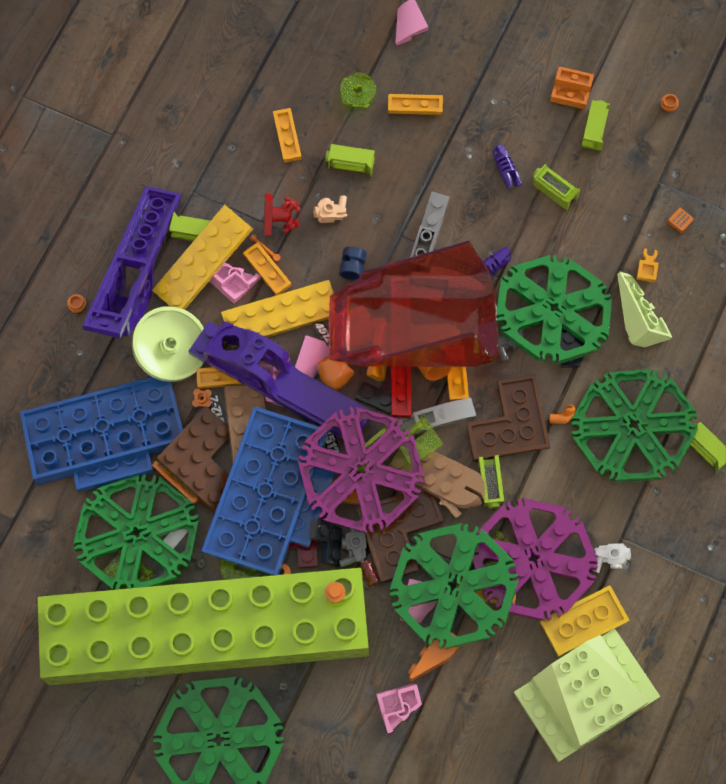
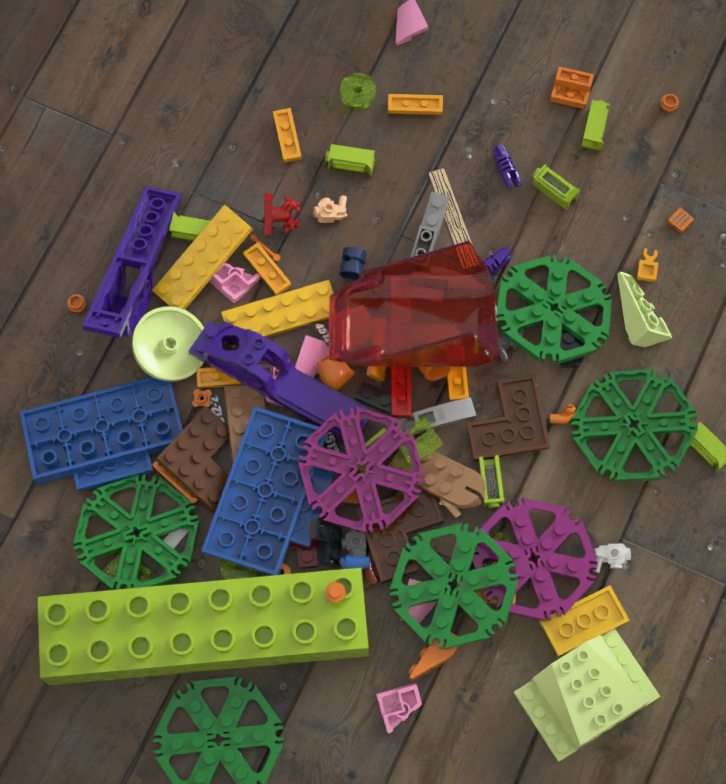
none -> blue cone [341,555,370,570]
none -> tan sticker [429,168,478,267]

